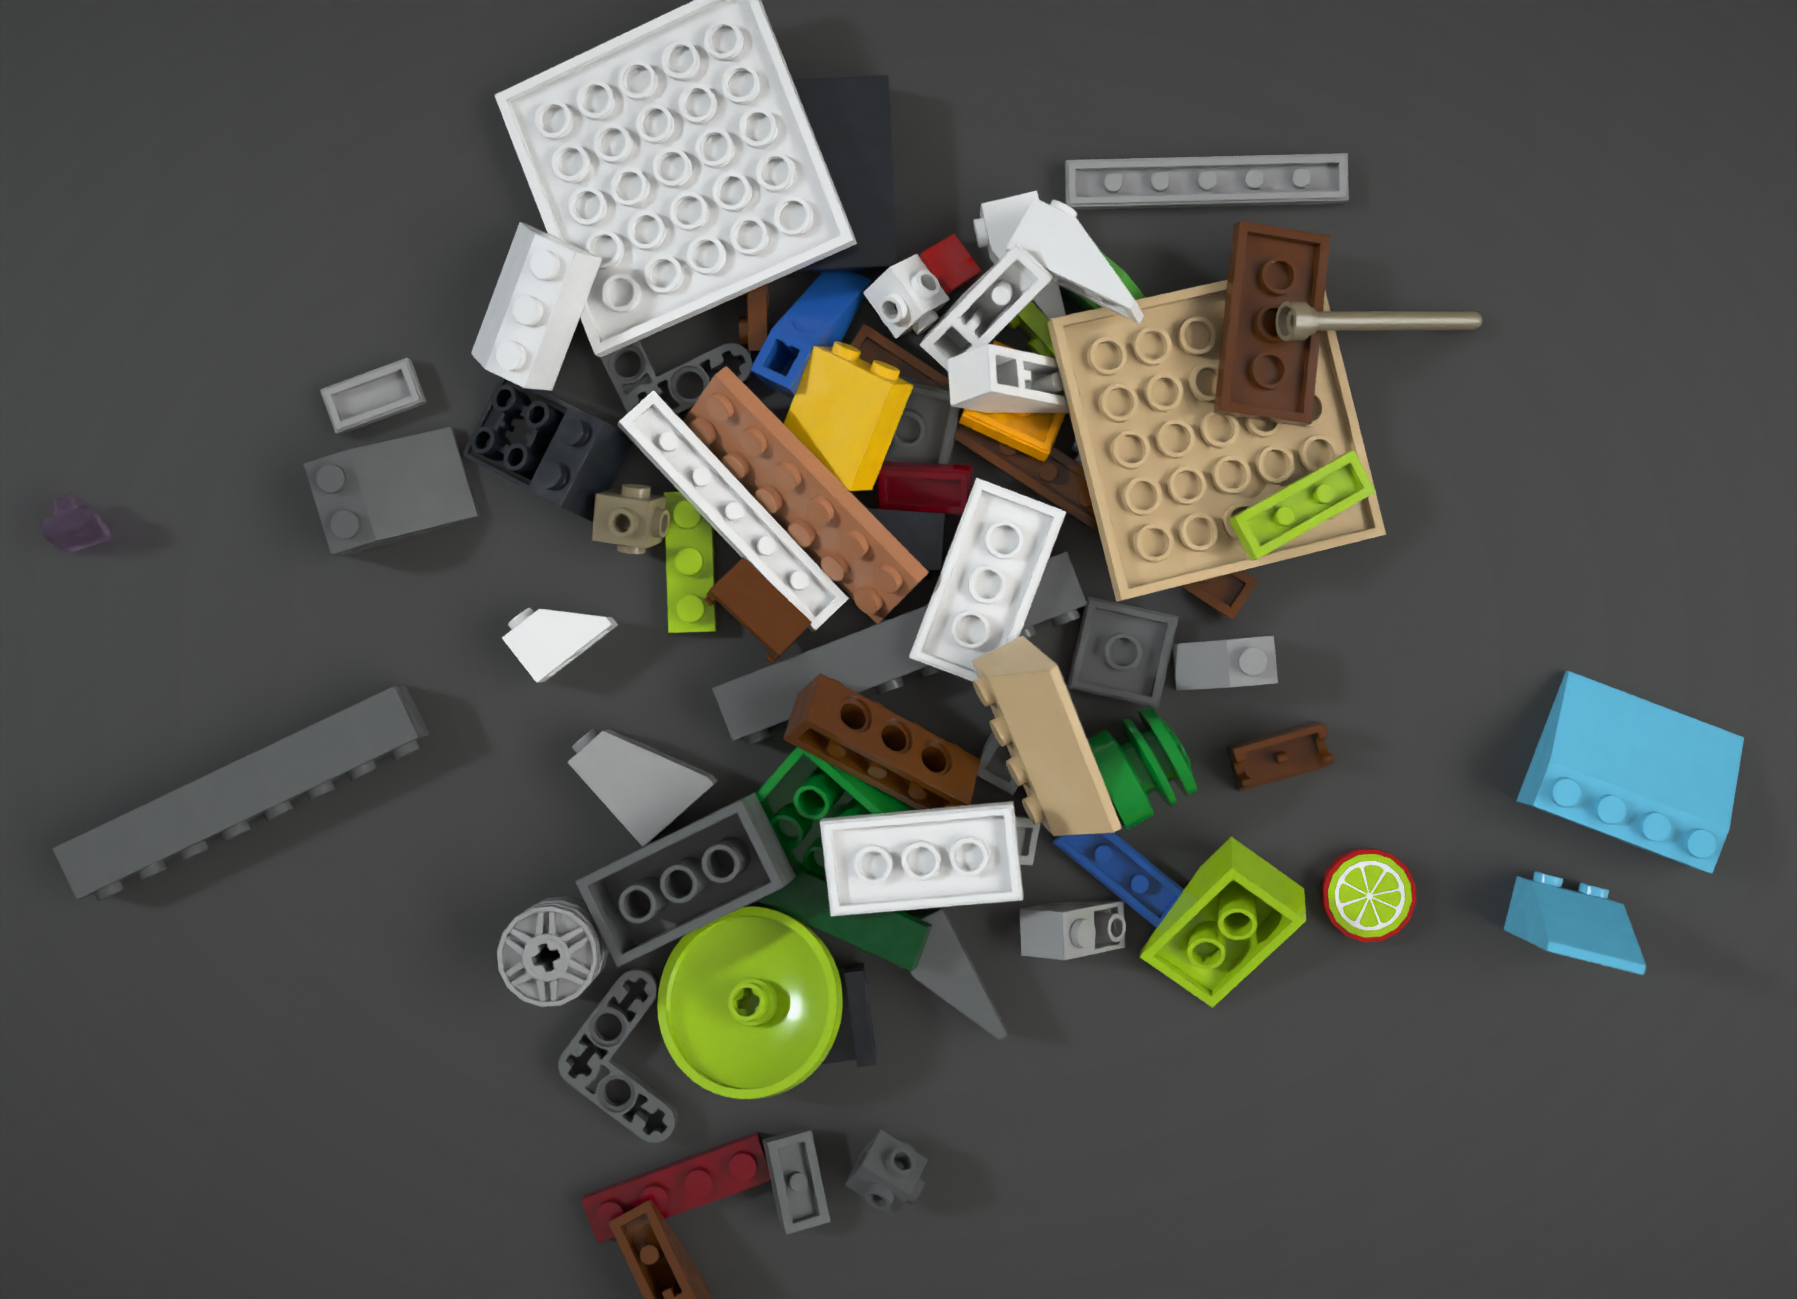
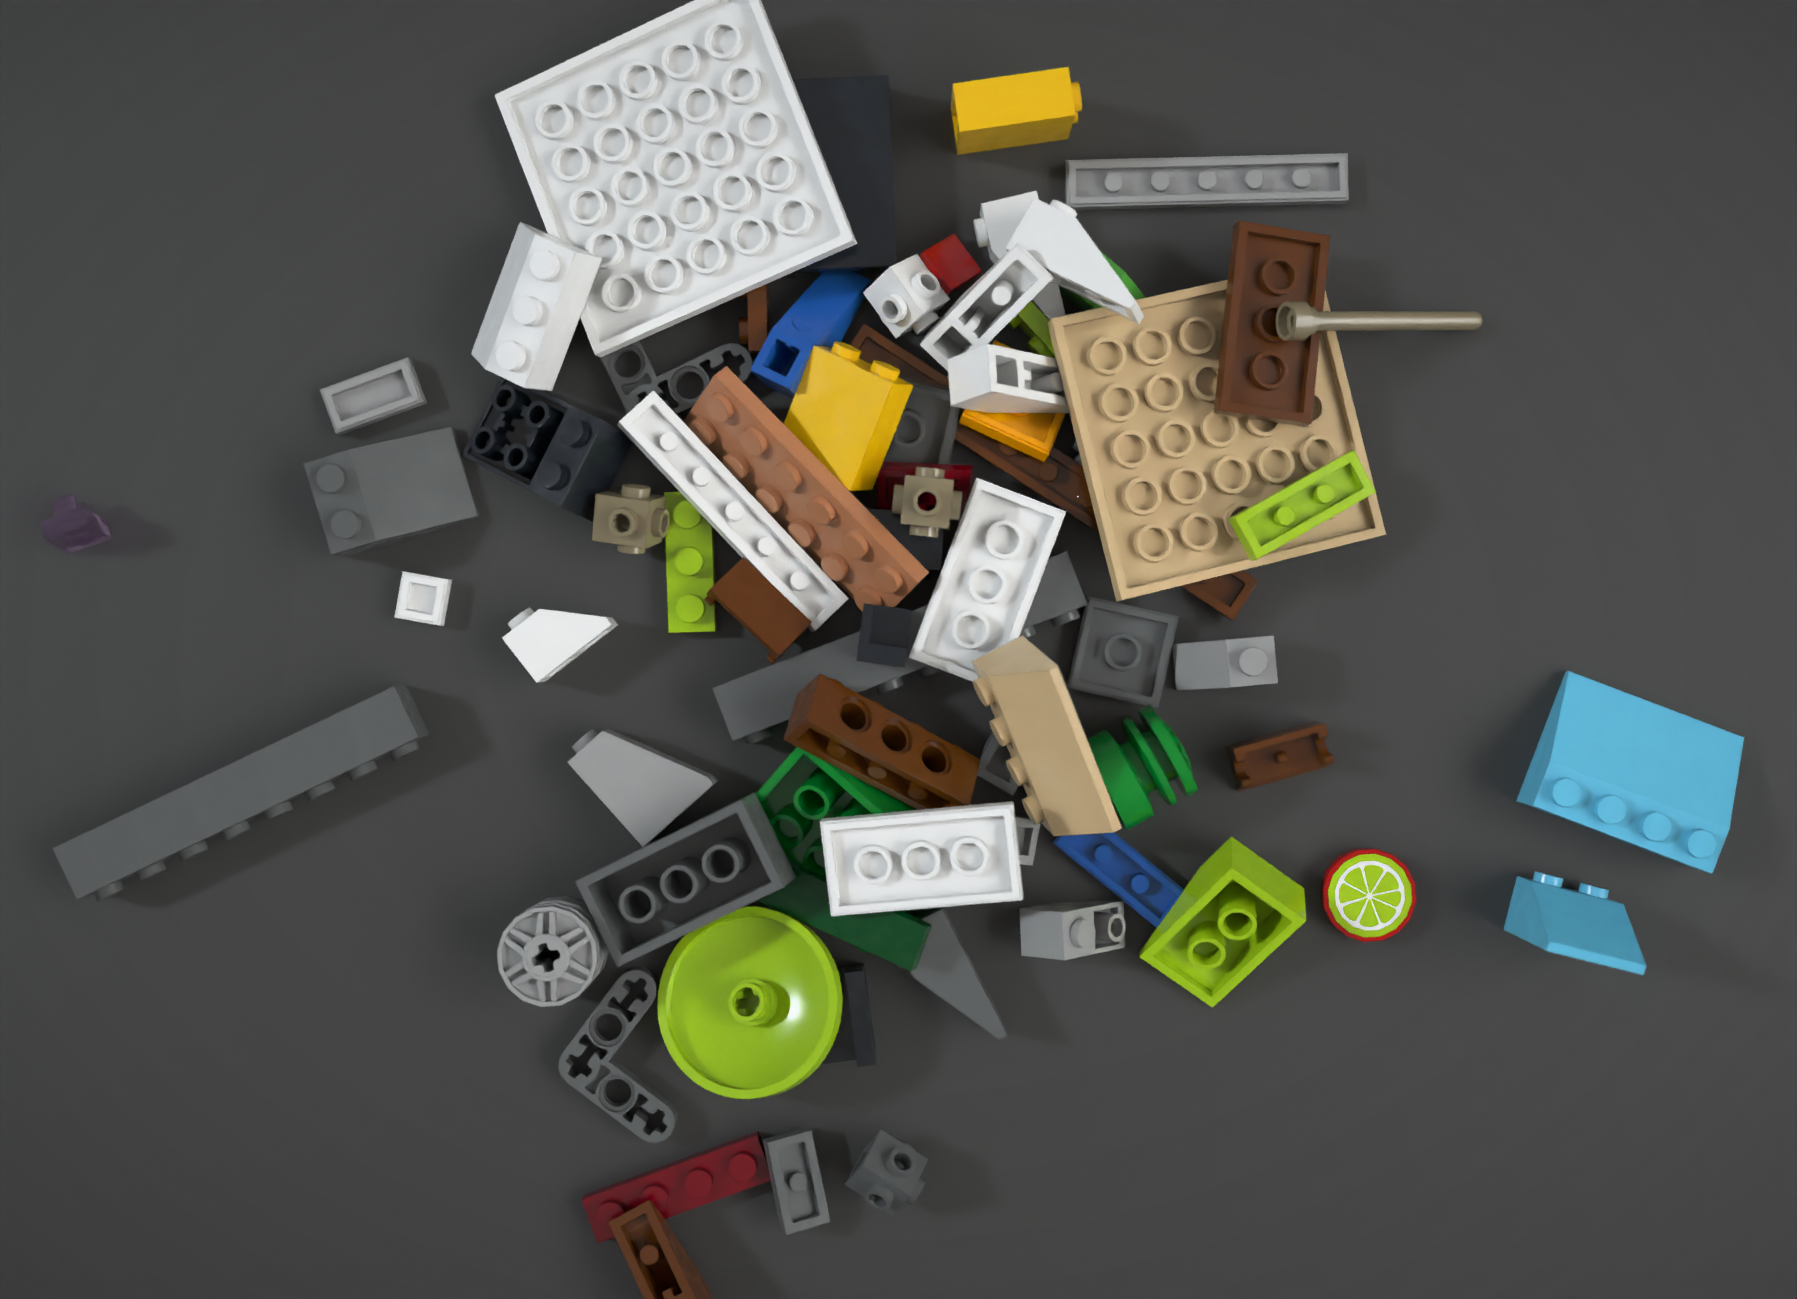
none -> white tile [394,571,452,626]
none -> black panel [856,603,912,667]
none -> dark tan brick [892,467,962,538]
none -> yellow brick [951,67,1082,155]

